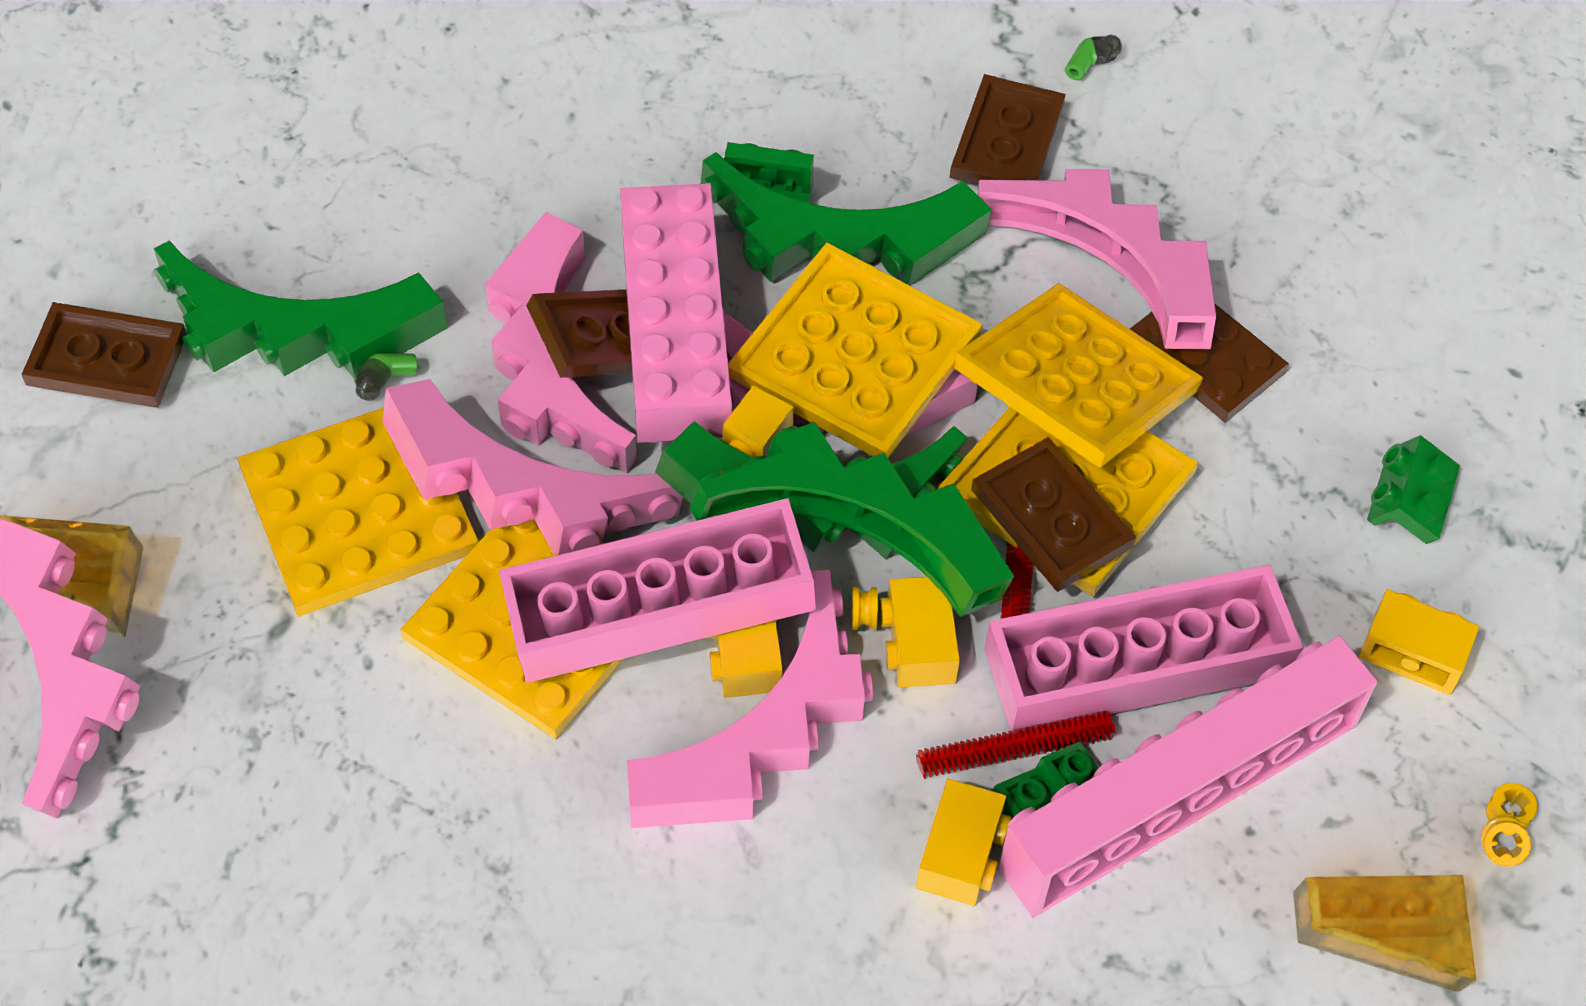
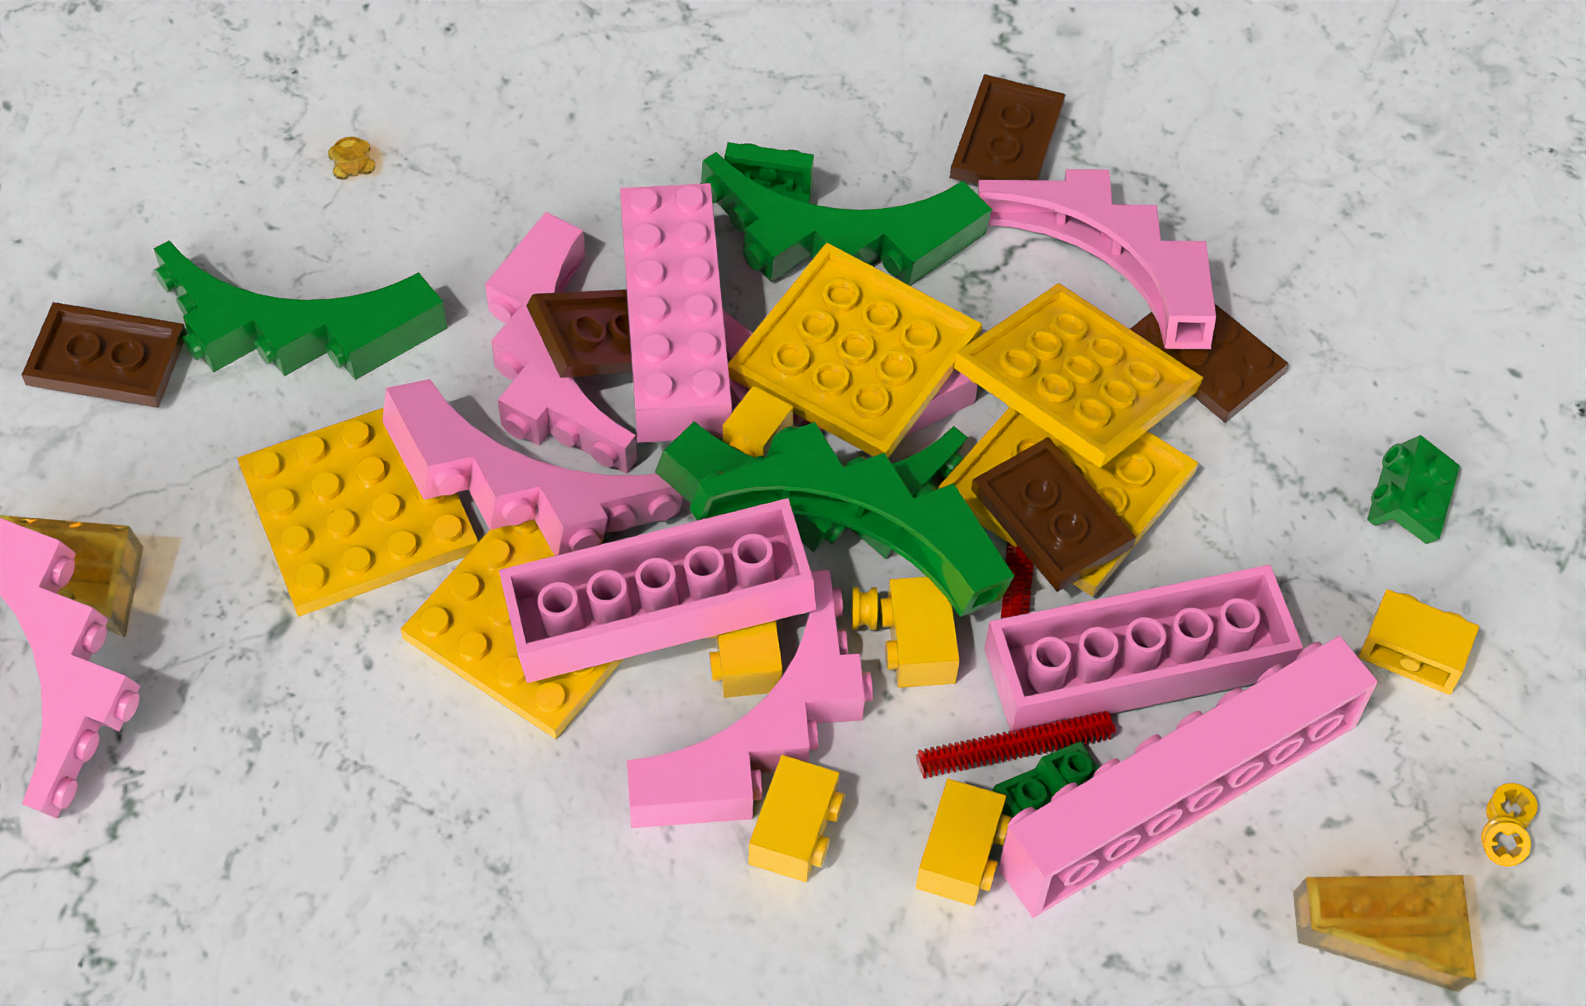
arm [354,353,417,401] -> none
arm [1065,34,1122,80] -> none
none -> clear yellow plate [328,137,376,180]
none -> yellow brick [748,755,845,883]

